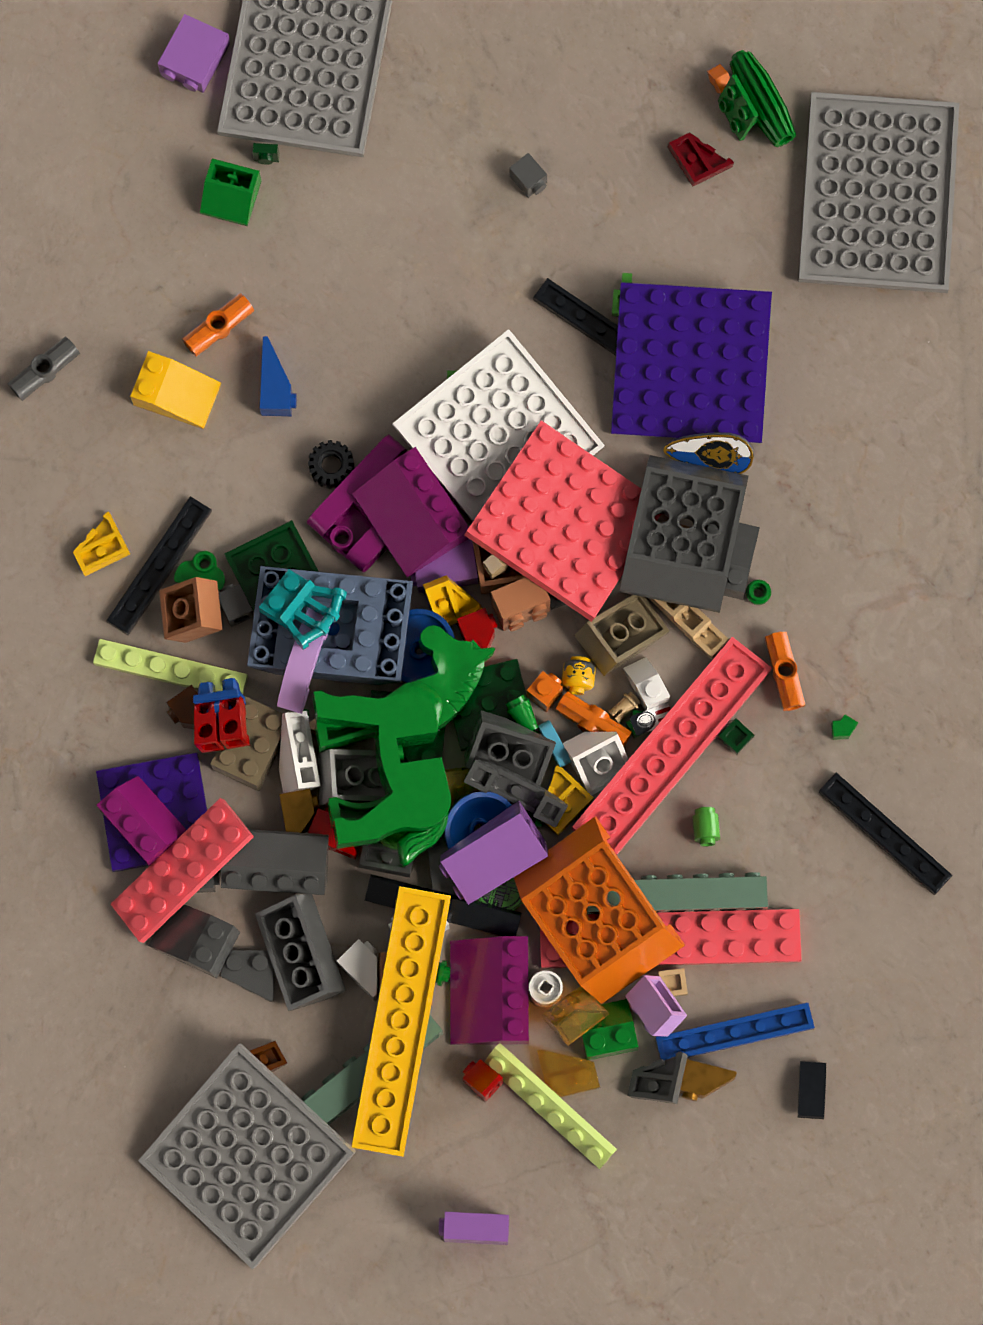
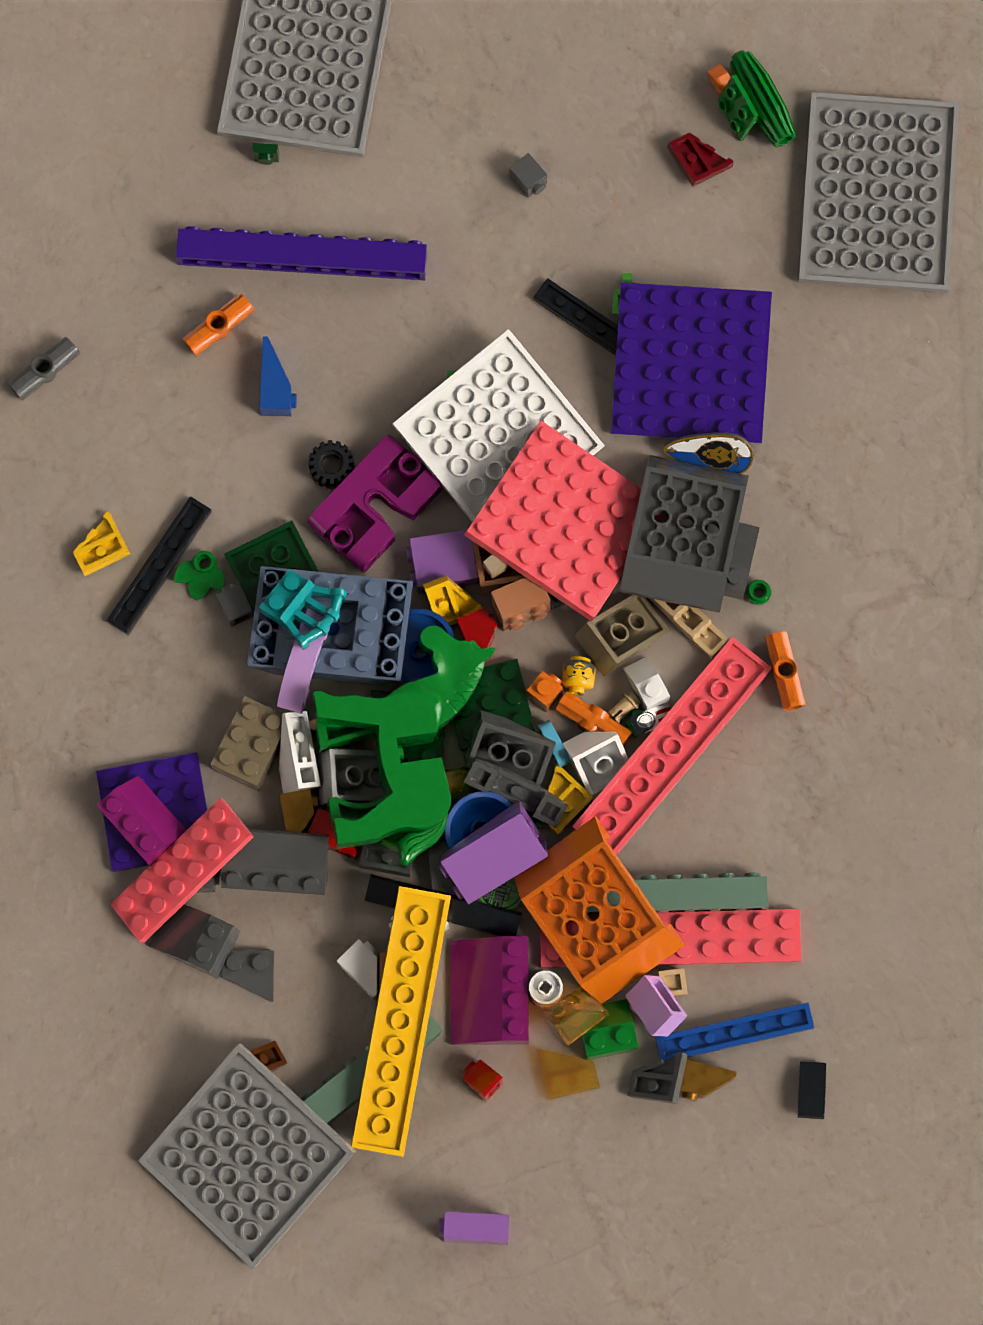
yellowish green plate [93,639,248,694] -> none
yellow slope [130,351,221,429] -> none
medium lavender brick [158,14,230,93] -> none
nougat brick [159,577,222,643] -> none
reddish brown slope [166,685,198,729] -> none
red hips [193,678,250,753] -> none
green slope [200,158,262,226] -> none
dark grey slope [255,894,346,1011] -> none
magenta slope [352,447,469,577] -> none
green plate [435,960,451,986] -> none
yellowish green plate [484,1043,617,1169] -> none
green cone [506,695,538,731] -> none
bright green brick [693,807,720,847] -> none
dark green plate [718,718,755,755] -> none
black tile [819,772,953,895] -> none
green piece [831,714,858,740] -> none
none -> dark purple brick [176,226,428,281]

